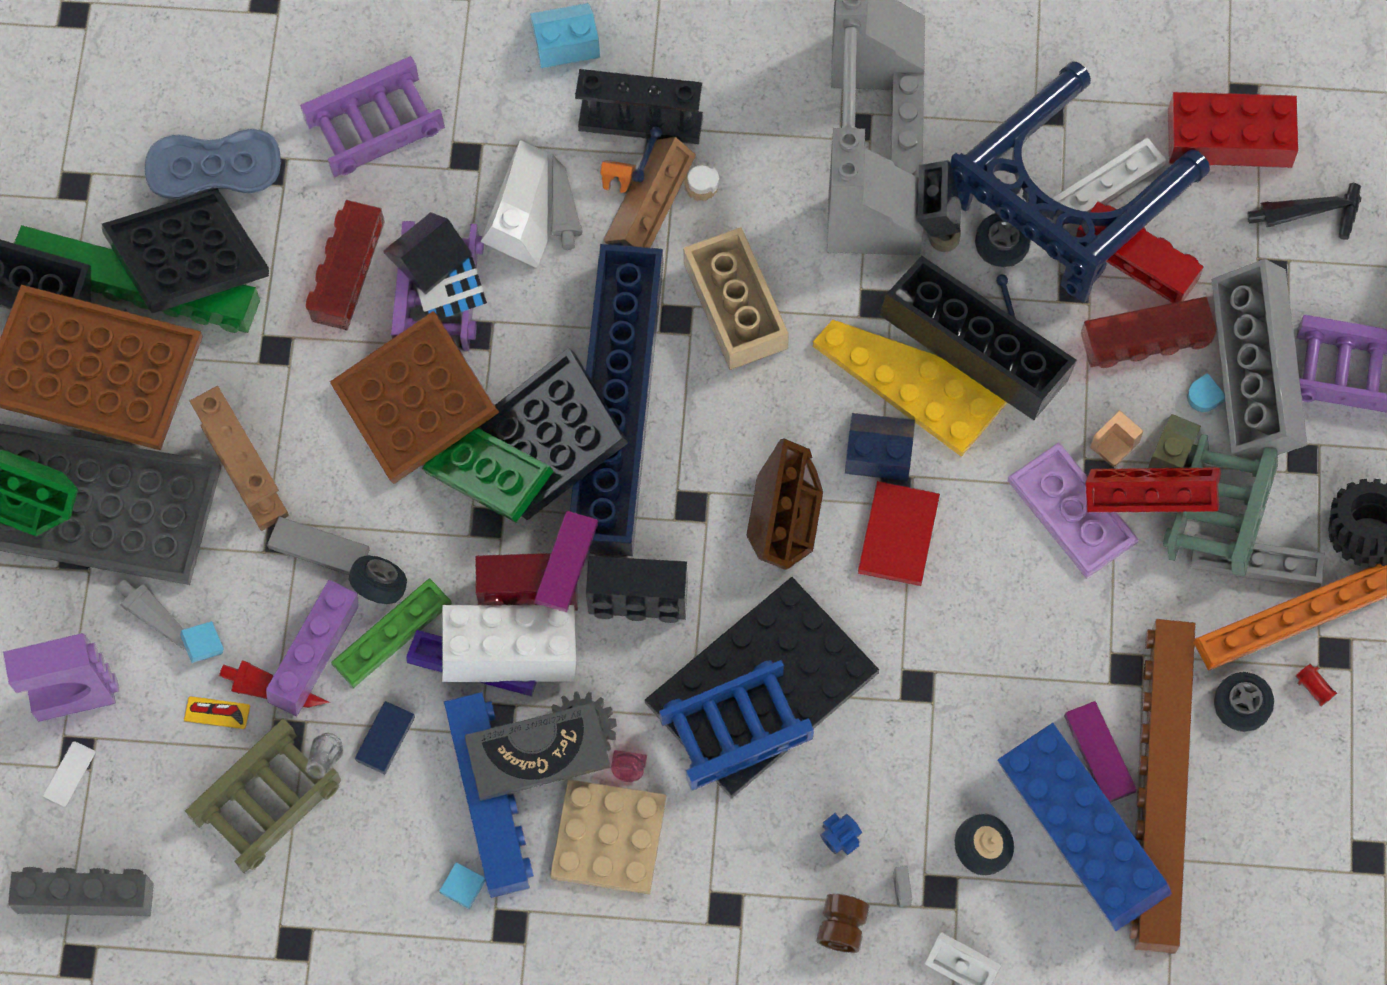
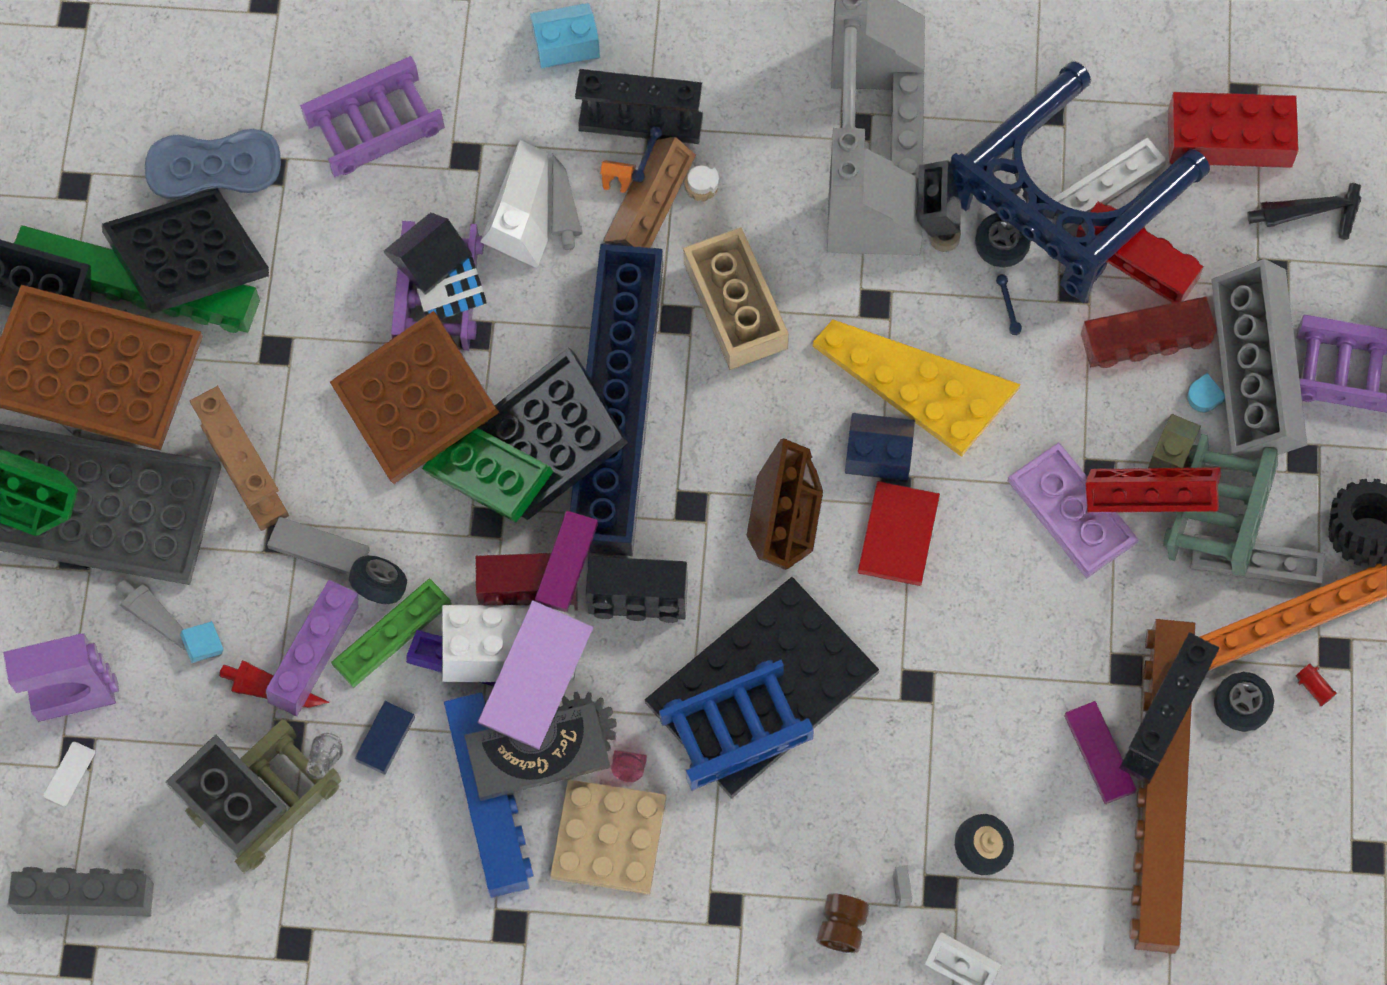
yellow sticker [184,696,250,729] -> none
clear red brick [306,200,385,331] -> none
medium azure tile [439,862,486,909] -> none
blue gear [820,813,862,856] -> none
black brick [879,256,1077,420] -> none
blue brick [997,722,1172,932] -> none
light nougat panel [1090,410,1143,467] -> none
none -> dark grey brick [166,735,287,858]
none -> lavender tile [478,600,593,750]
none -> black fence [1119,632,1220,784]

